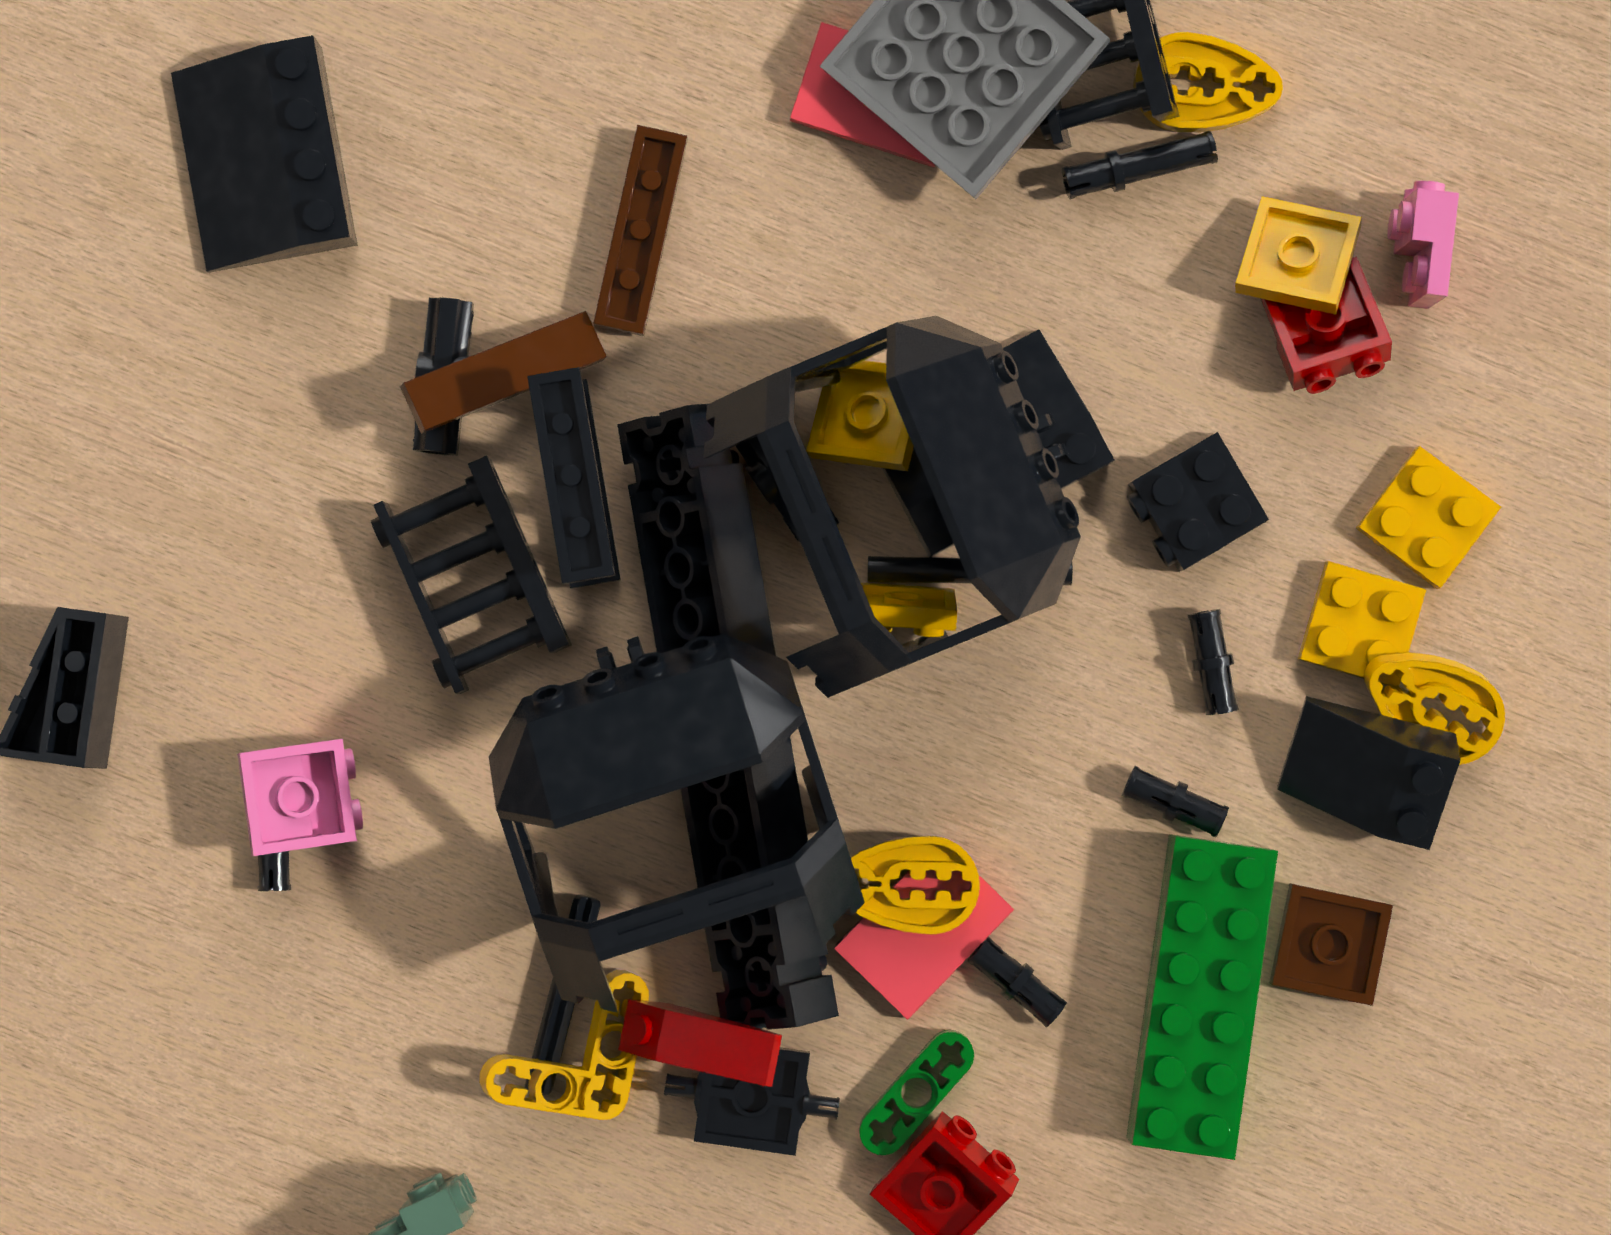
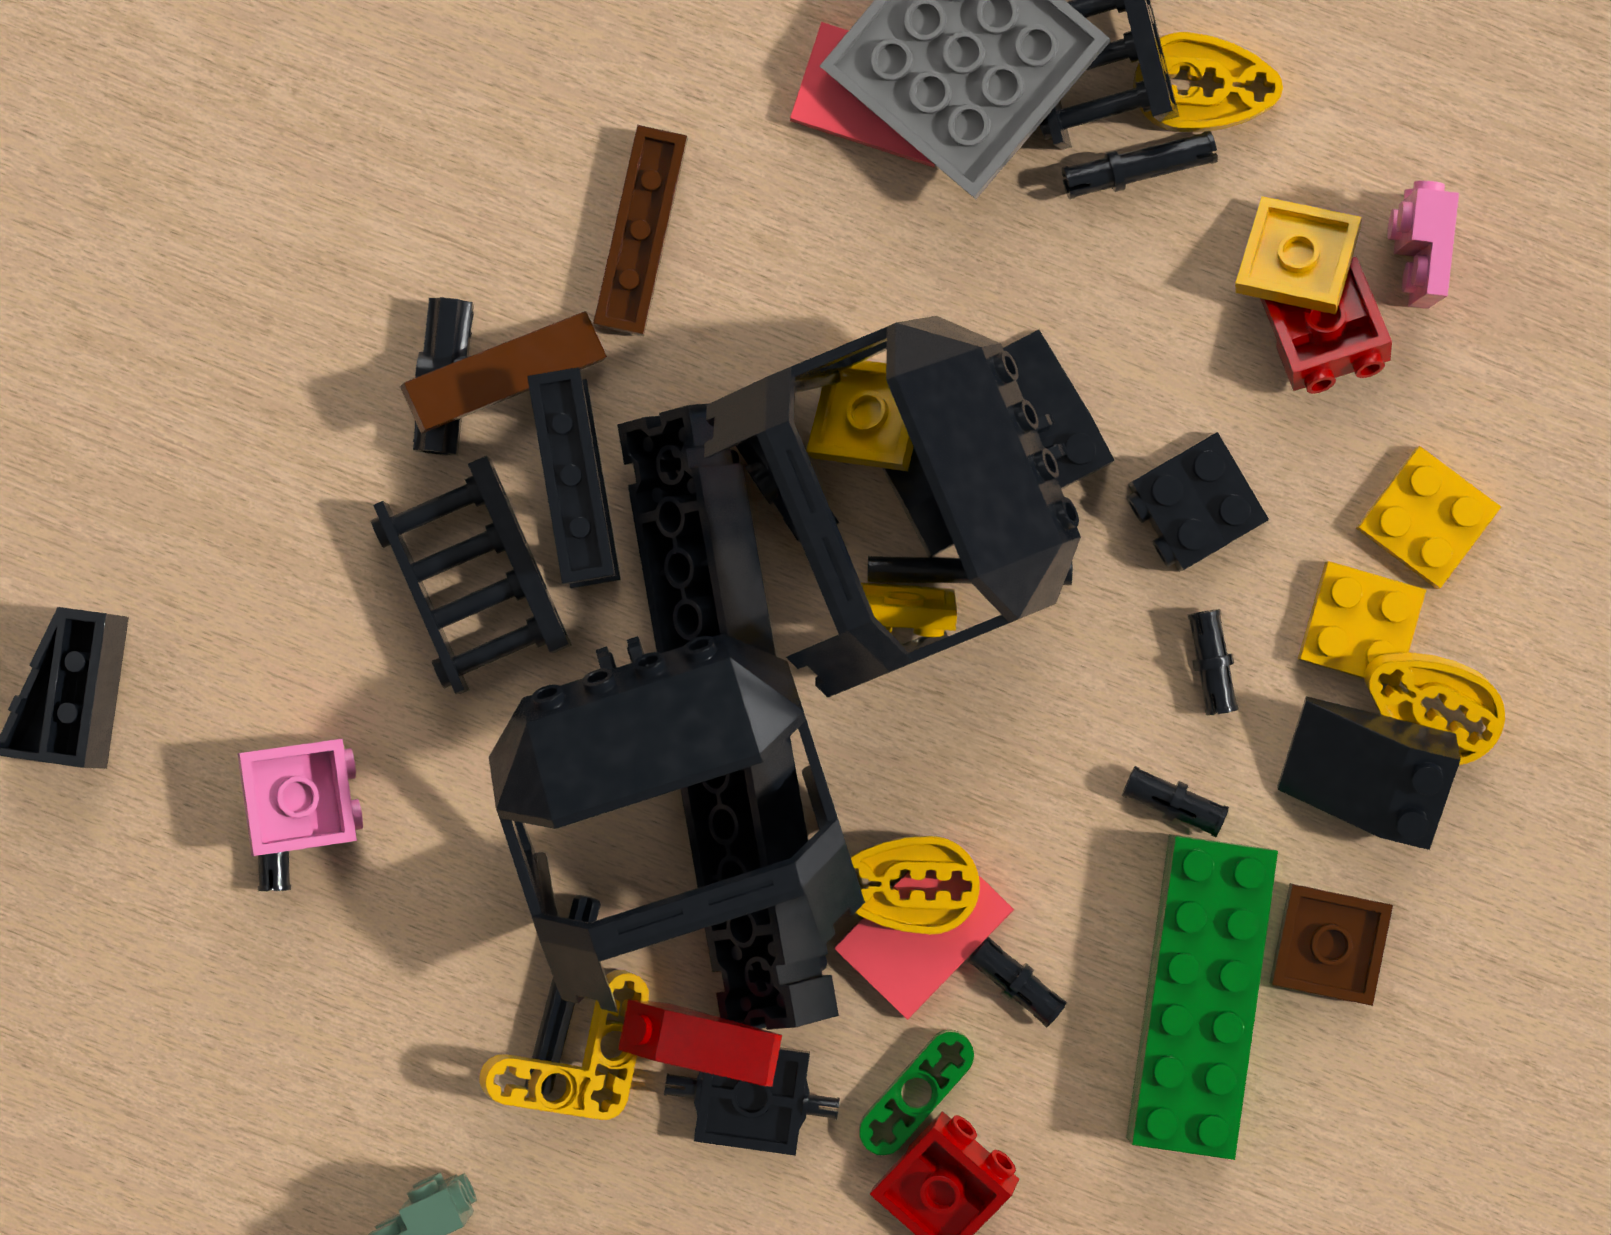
black slope [171,35,358,273] -> none

